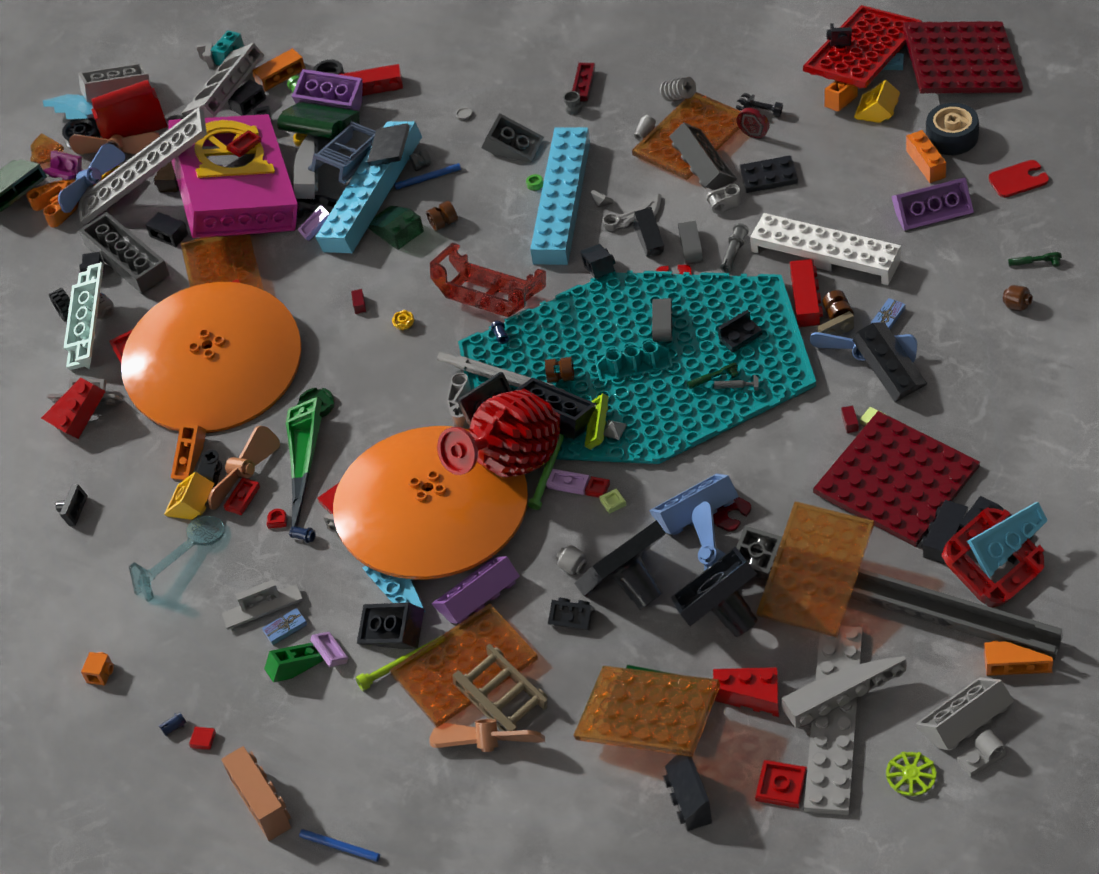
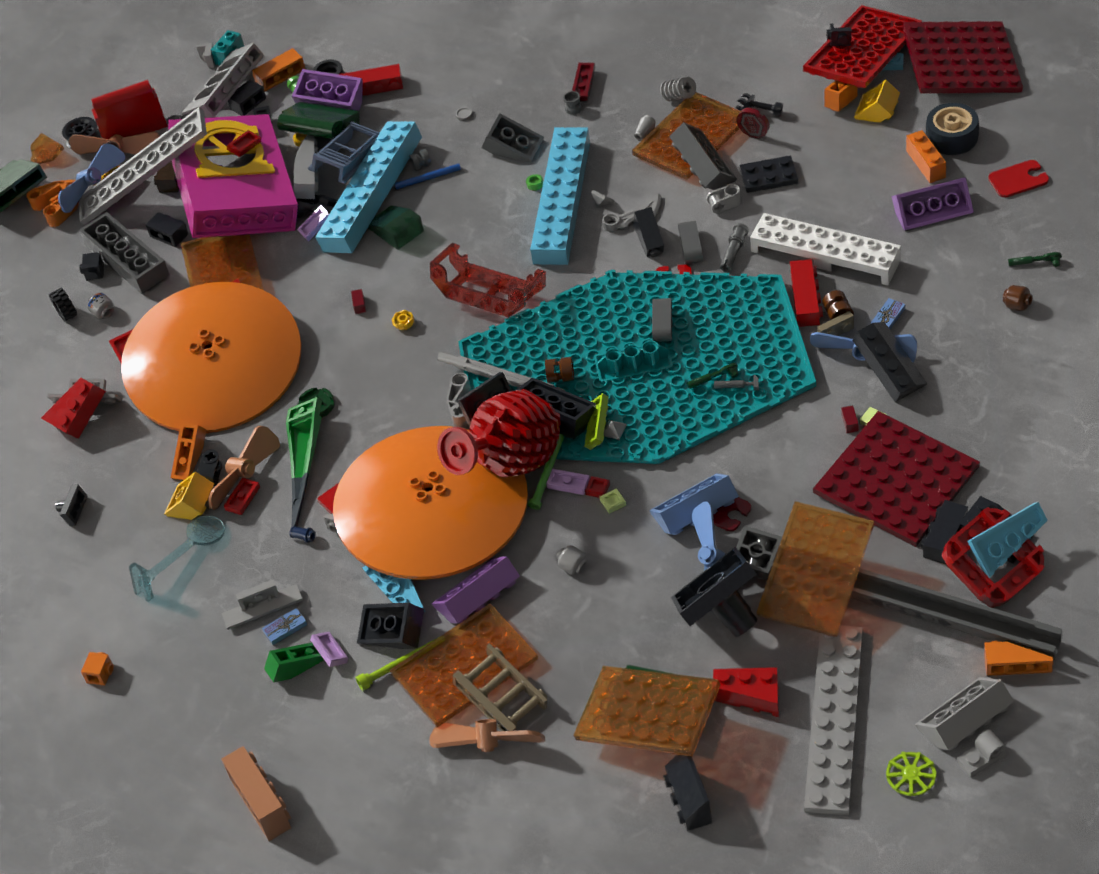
medium azure slope [42,94,94,119] -> none
magenta bracket [43,151,83,180] -> none
light aqua slope [64,262,104,370] -> none
light grey brick [78,63,150,103] -> none
dark blue pin [159,712,187,736] -> none
red tile [189,727,216,750] -> none
red tile [266,509,288,529] -> none
blue bar [299,829,380,862] -> none
black tile [367,123,410,166] -> none
reddish brown wheel [426,200,458,231] -> none
dark blue pin [491,321,509,344] -> none
black bracket [548,597,595,631] -> none
black piece [574,520,666,610] -> none
black brick [580,244,616,278] -> none
black bracket [718,310,762,352] -> none
red tile [755,760,807,808] -> none
light grey slope [782,656,907,728] -> none

